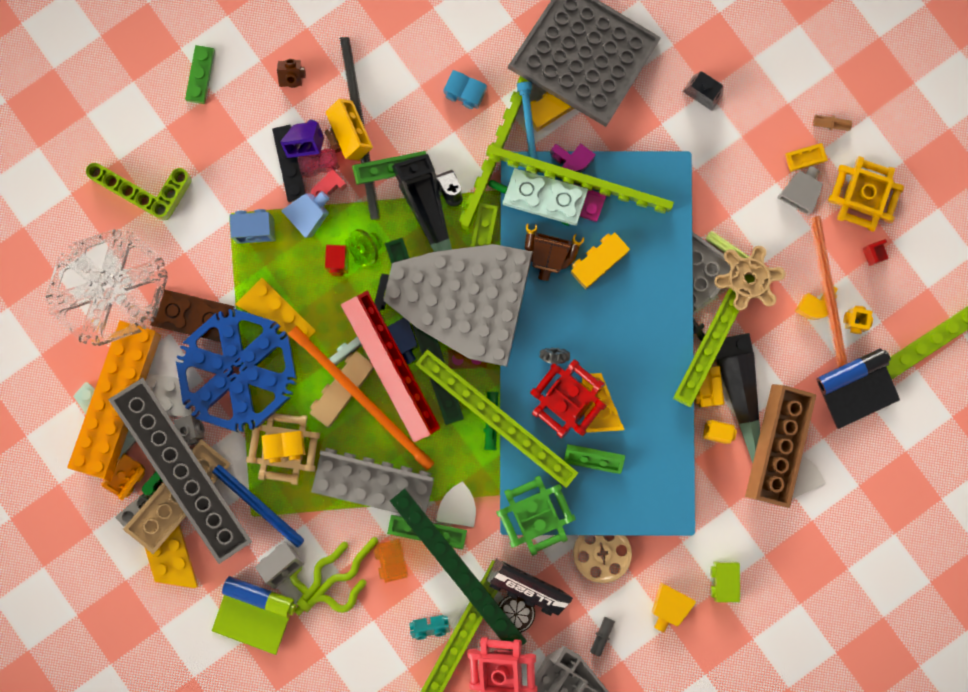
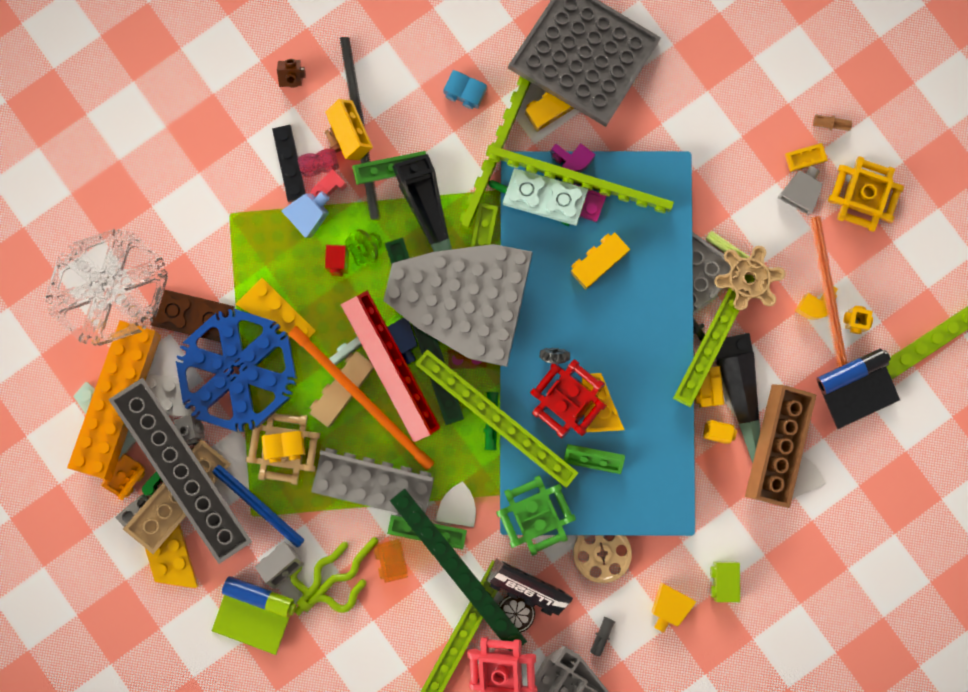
lime beam [86,163,192,221] -> none
bright green plate [185,45,215,104] -> none
medium blue brick [230,209,276,244] -> none
dark purple torso [280,119,324,158] -> none
black hinge [374,273,389,318] -> none
teal hinge [409,615,450,640] -> none
piece [436,169,463,207] -> none
dark azure piece [517,82,538,174] -> none
reddish brown torso [524,223,584,281] -> none
black torso [682,71,723,111] -> none
red panel [863,239,889,266] -> none

